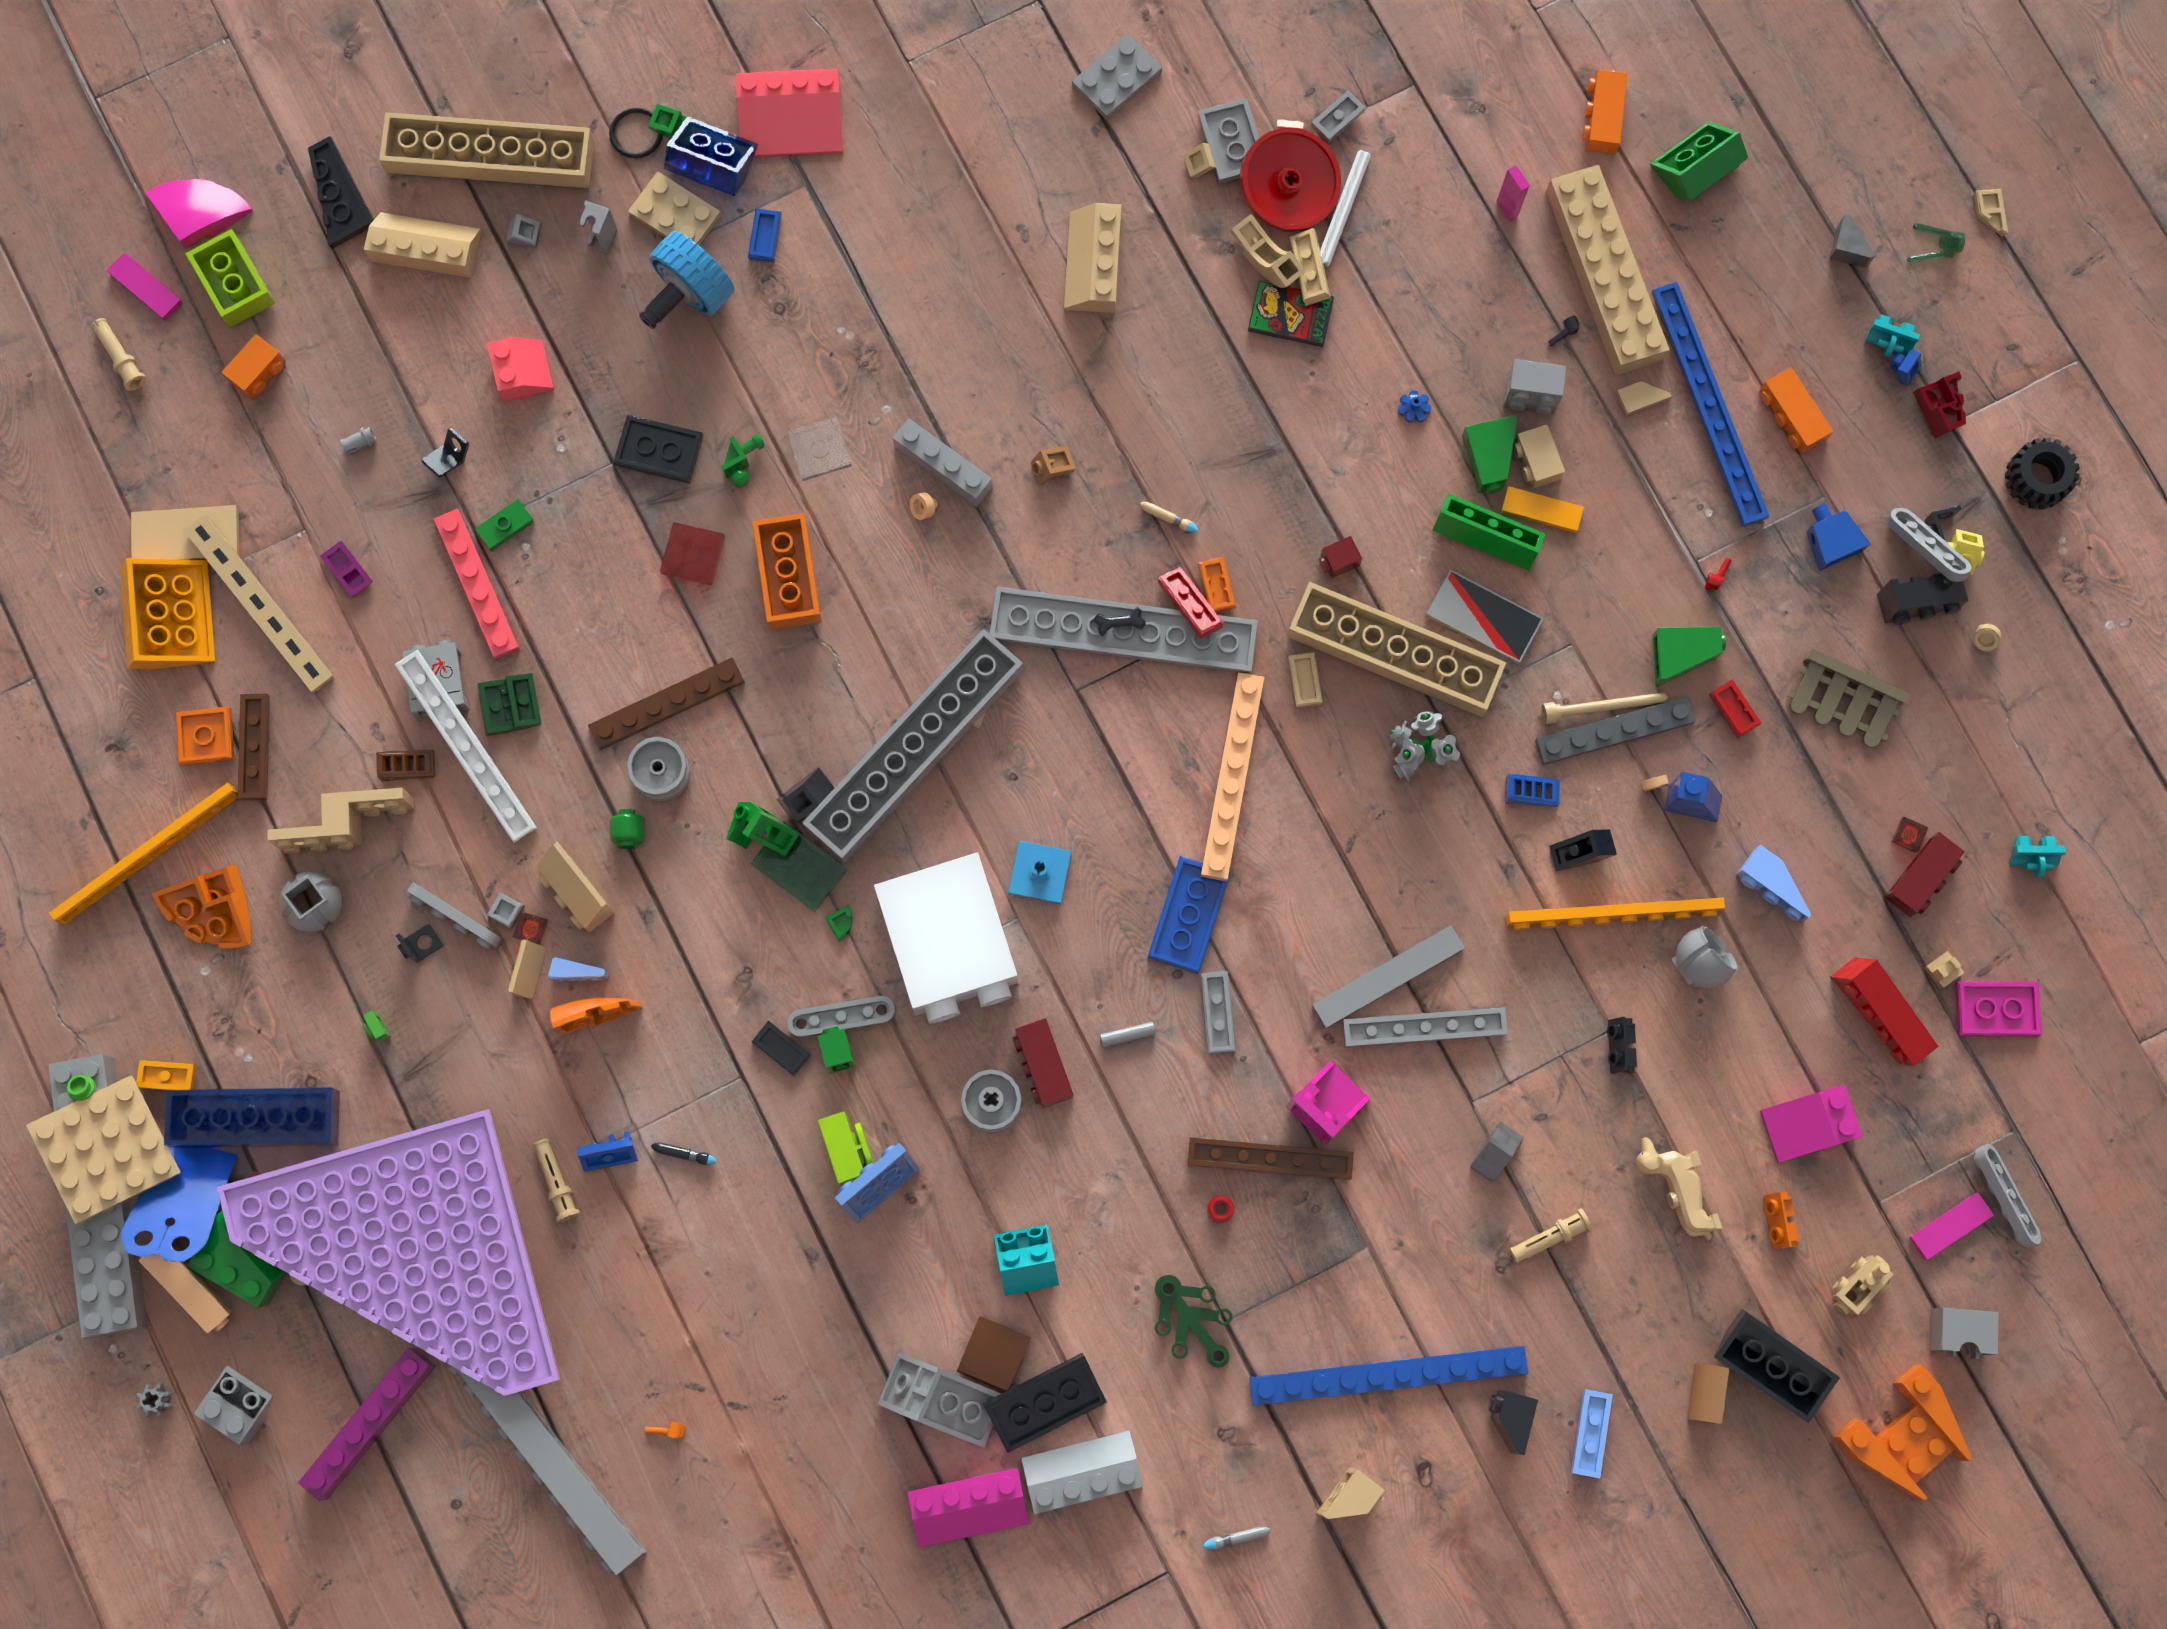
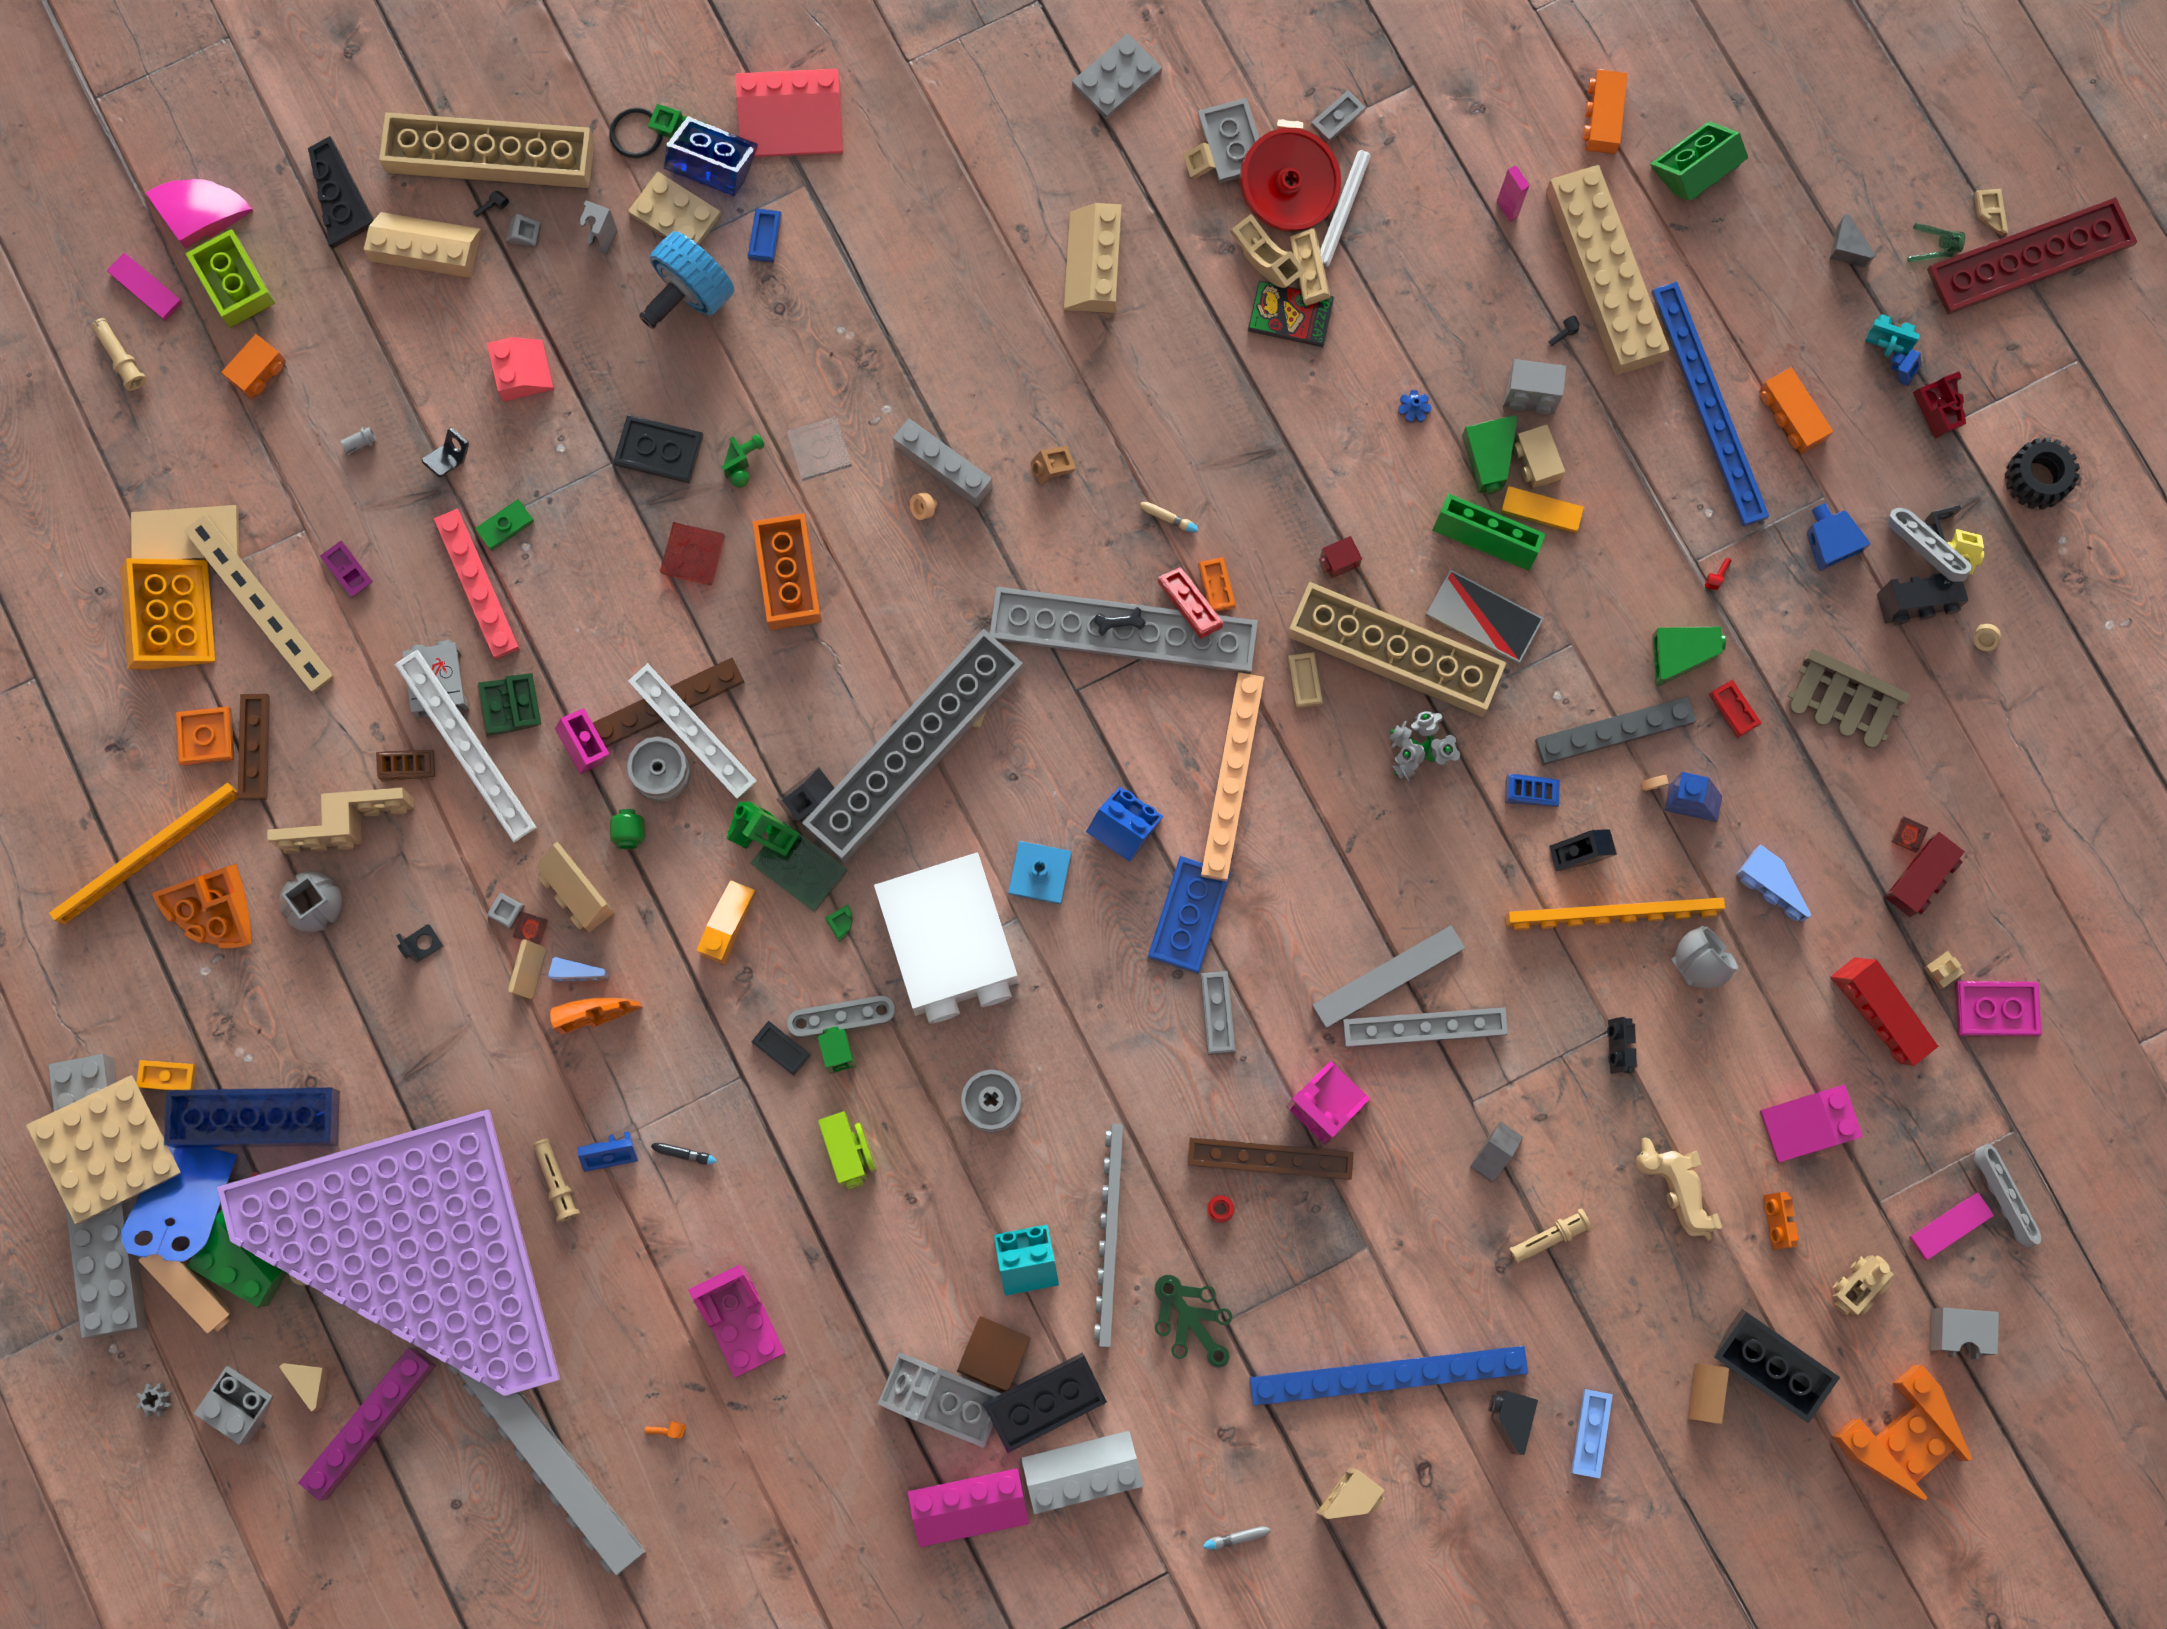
bright green plate [67,1075,96,1101] -> none
bright green plate [363,1010,391,1042] -> none
light grey plate [407,882,502,950] -> none
medium blue plate [835,1143,920,1223] -> none
dark red brick [1012,1018,1074,1108] -> none
light grey piece [1100,1022,1156,1047] -> none
tan piece [1541,693,1668,724] -> none
tan tile [1616,381,1672,416] -> none
teal hips [2009,836,2066,878] -> none
none -> tan slope [279,1363,329,1412]
none -> black hand [473,191,509,217]
none -> dark pink brick [555,708,609,774]
none -> white plate [628,663,757,799]
none -> dark pink bracket [688,1265,785,1378]
none -> light orange slope [696,880,756,965]
none -> blue slope [1086,787,1163,862]
none -> light grey plate [1094,1124,1123,1348]
none -> dark red plate [1927,197,2137,314]

